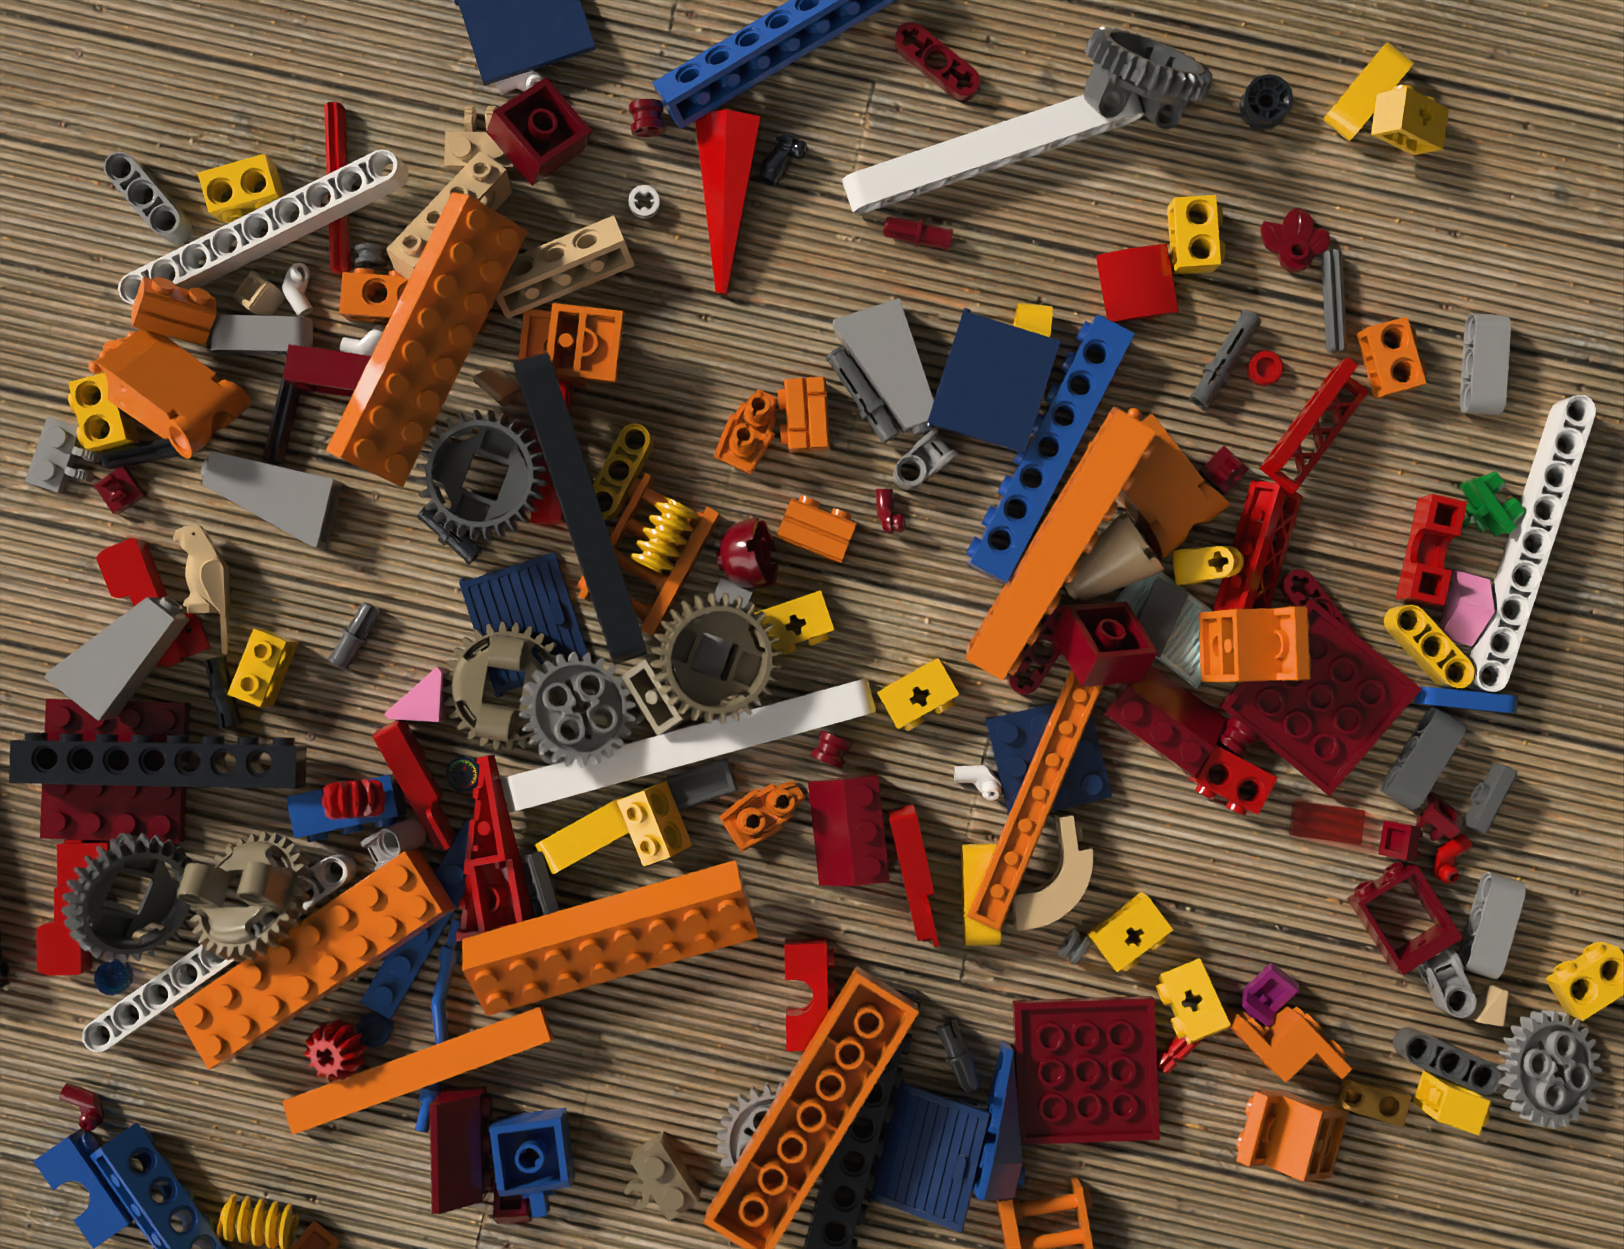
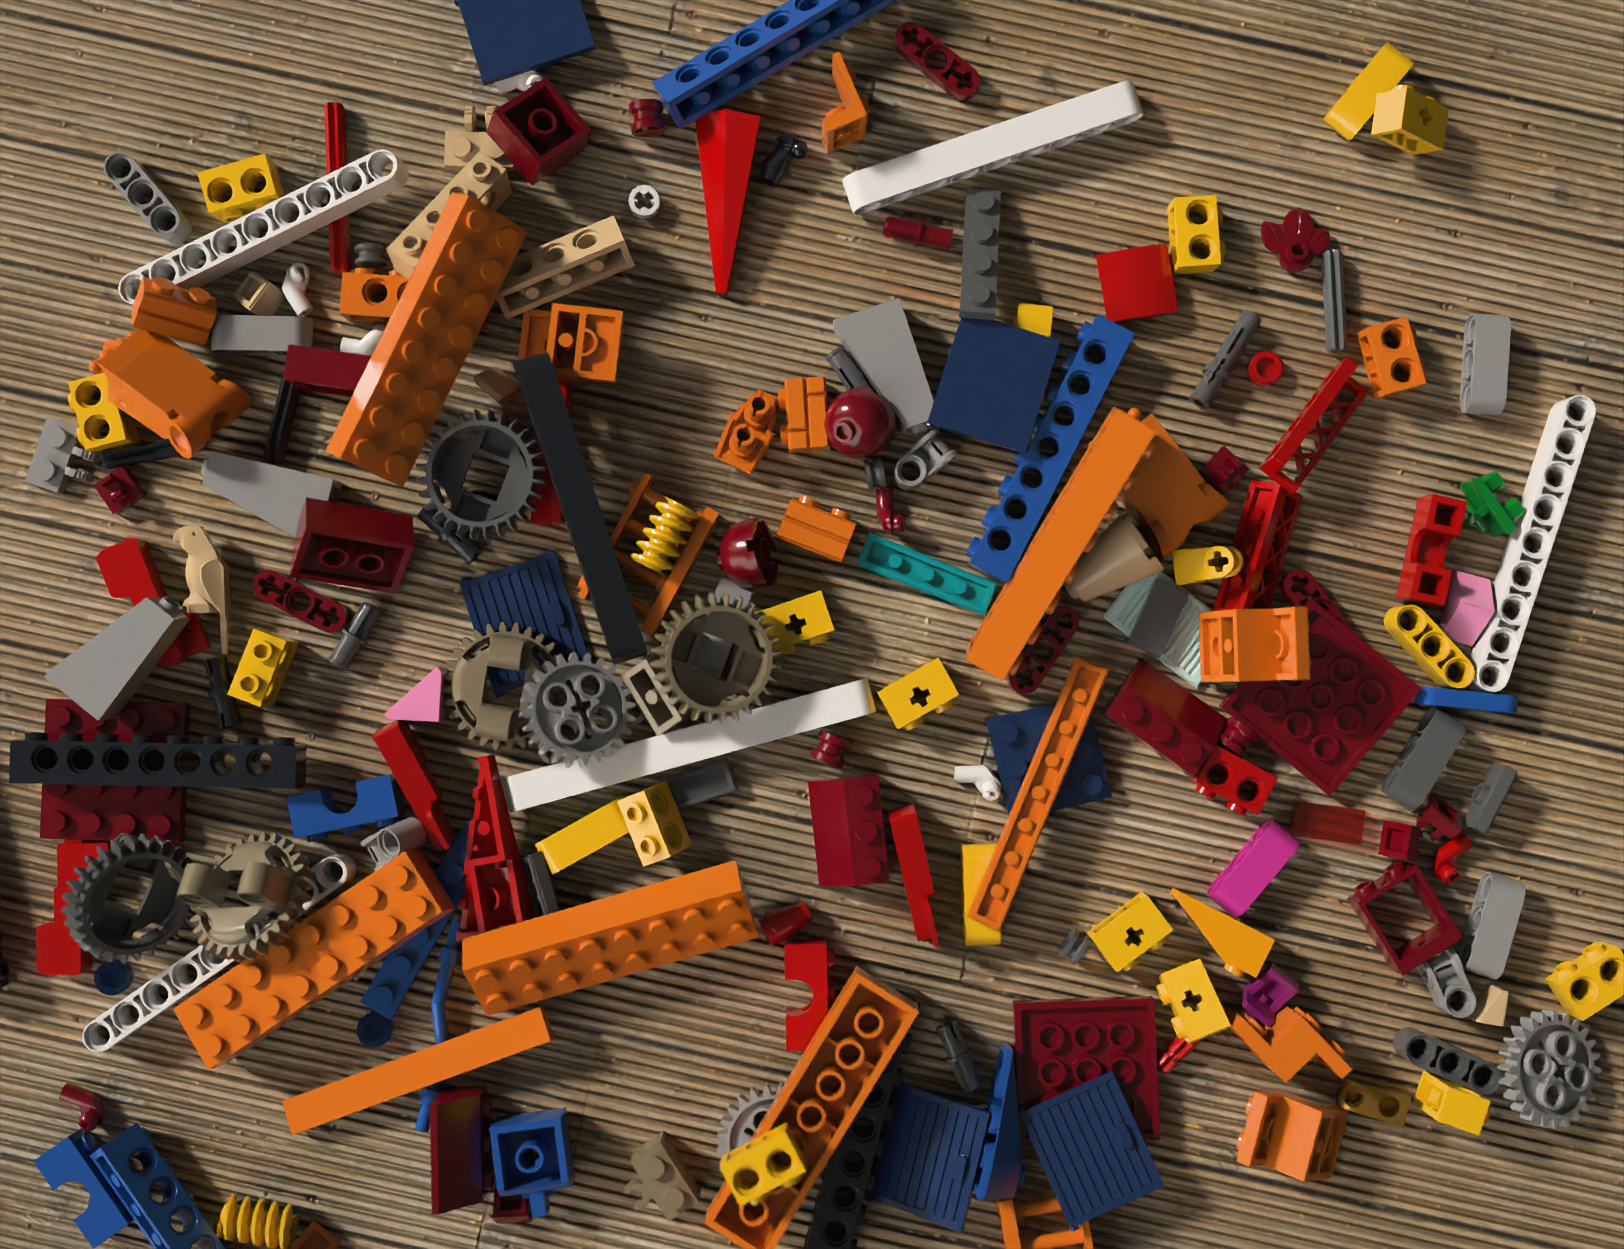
red gear [303,1018,367,1083] -> none
red gear [322,780,386,820] -> none
tile [446,756,480,791] -> none
yellow beam [593,423,653,520] -> none
orange connector [719,780,805,852] -> none
tan arch [1011,813,1093,931] -> none
dark red brick [1052,601,1158,687] -> none
dark grey piece [1084,27,1213,130] -> none
black wheel [1239,74,1293,131] -> none
none -> dark red beam [253,570,351,633]
none -> dark red slope [290,497,414,594]
none -> yellow brick [719,1122,807,1206]
none -> red cone [758,901,813,946]
none -> orange bracket [822,52,870,154]
none -> dark red cylinder [824,386,896,459]
none -> teal tile [856,533,998,616]
none -> dark grey bush [863,457,886,490]
none -> dark grey plate [959,188,1001,320]
none -> dark blue piece [1018,1071,1164,1232]
none -> light orange slope [1170,888,1275,978]
none -> dark pink beam [1206,818,1300,918]

